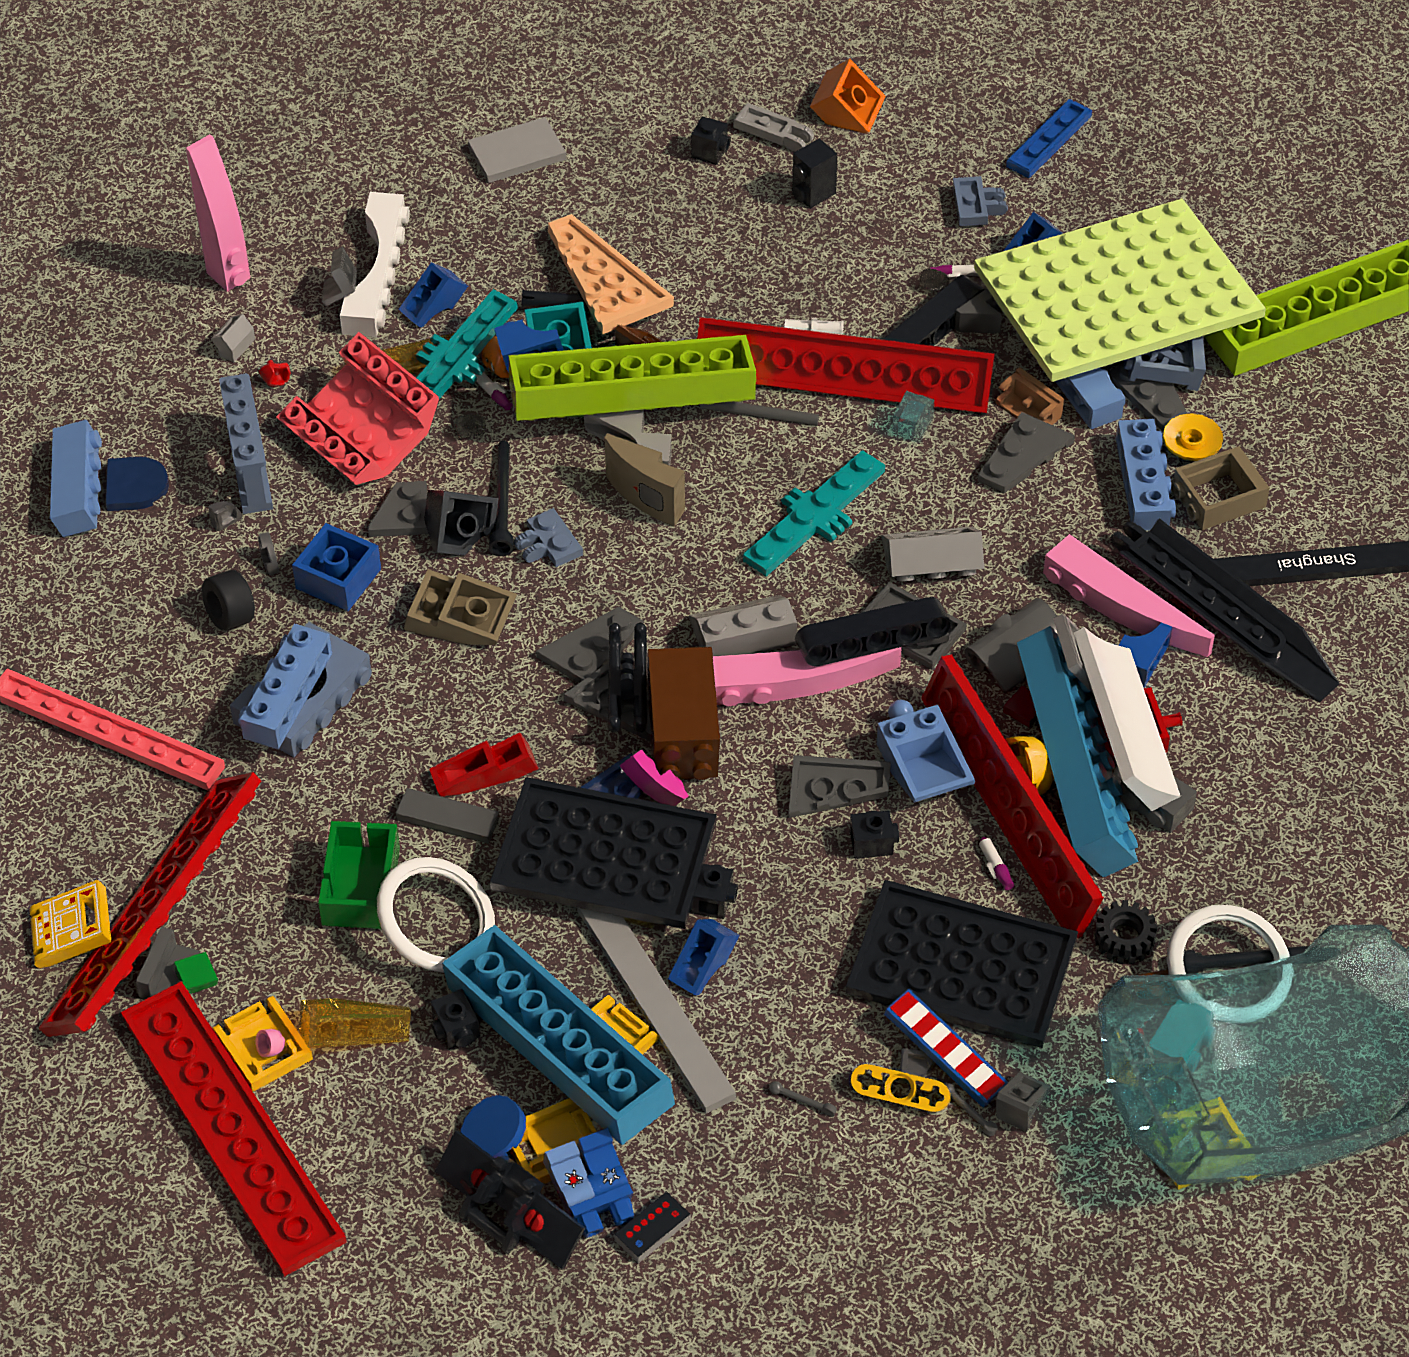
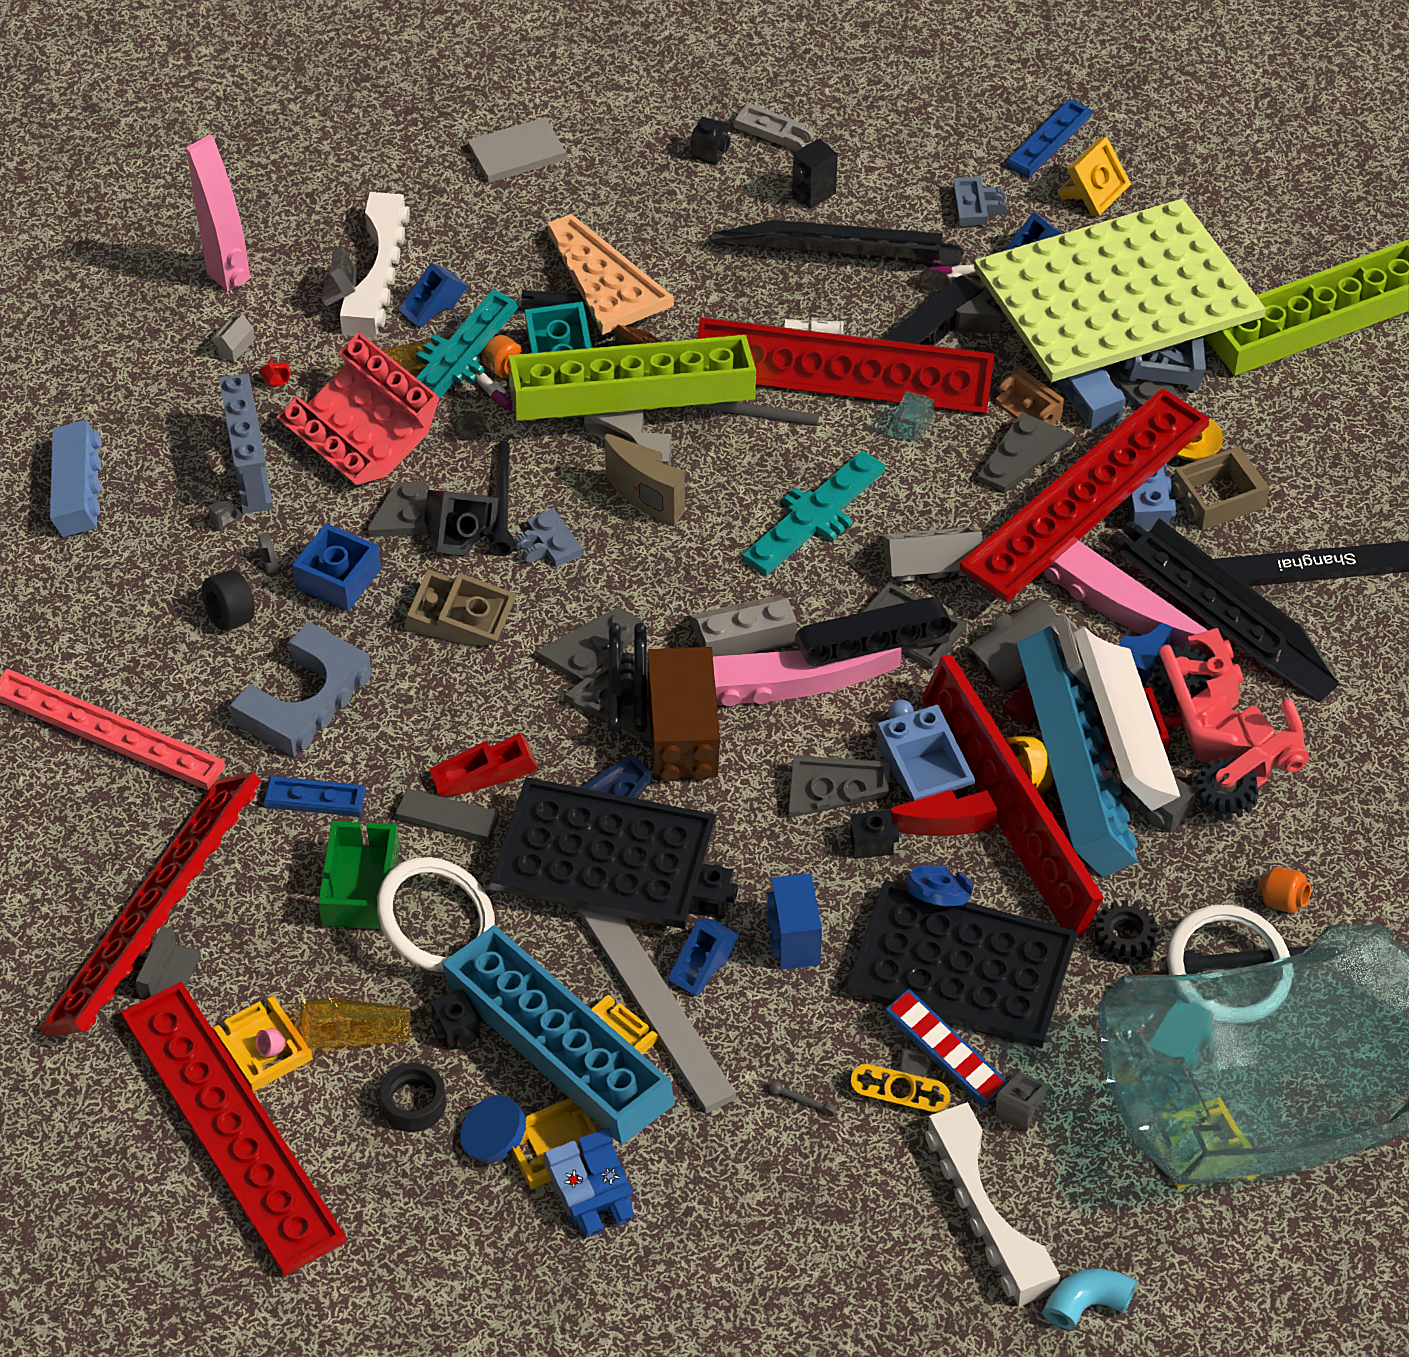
yellow container [30,879,111,968] -> none
dark blue tile [106,457,169,511] -> none
green tile [173,952,218,994] -> none
medium blue brick [238,624,332,750] -> none
black piece [435,1130,585,1269] -> none
blue arch [494,319,564,372] -> none
black tile [614,1191,691,1264] -> none
dark pink slope [619,749,689,806] -> none
orange slope [810,59,886,134] -> none
dark grey hinge [945,1083,998,1136] -> none
piece [979,837,1014,890] -> none
none -> blue tile [263,776,366,817]
none -> black tyre [379,1062,447,1132]
none -> black hinge [710,220,964,267]
none -> blue brick [765,873,822,970]
none -> red slope [891,789,997,836]
none -> blue tile [906,865,973,906]
none -> white arch [925,1102,1060,1307]
none -> red plate [960,388,1210,603]
none -> medium azure cylinder [1042,1268,1138,1330]
none -> yellow bracket [1057,136,1131,216]
none -> coral piece [1153,628,1310,820]
none -> orange head [1258,866,1311,913]

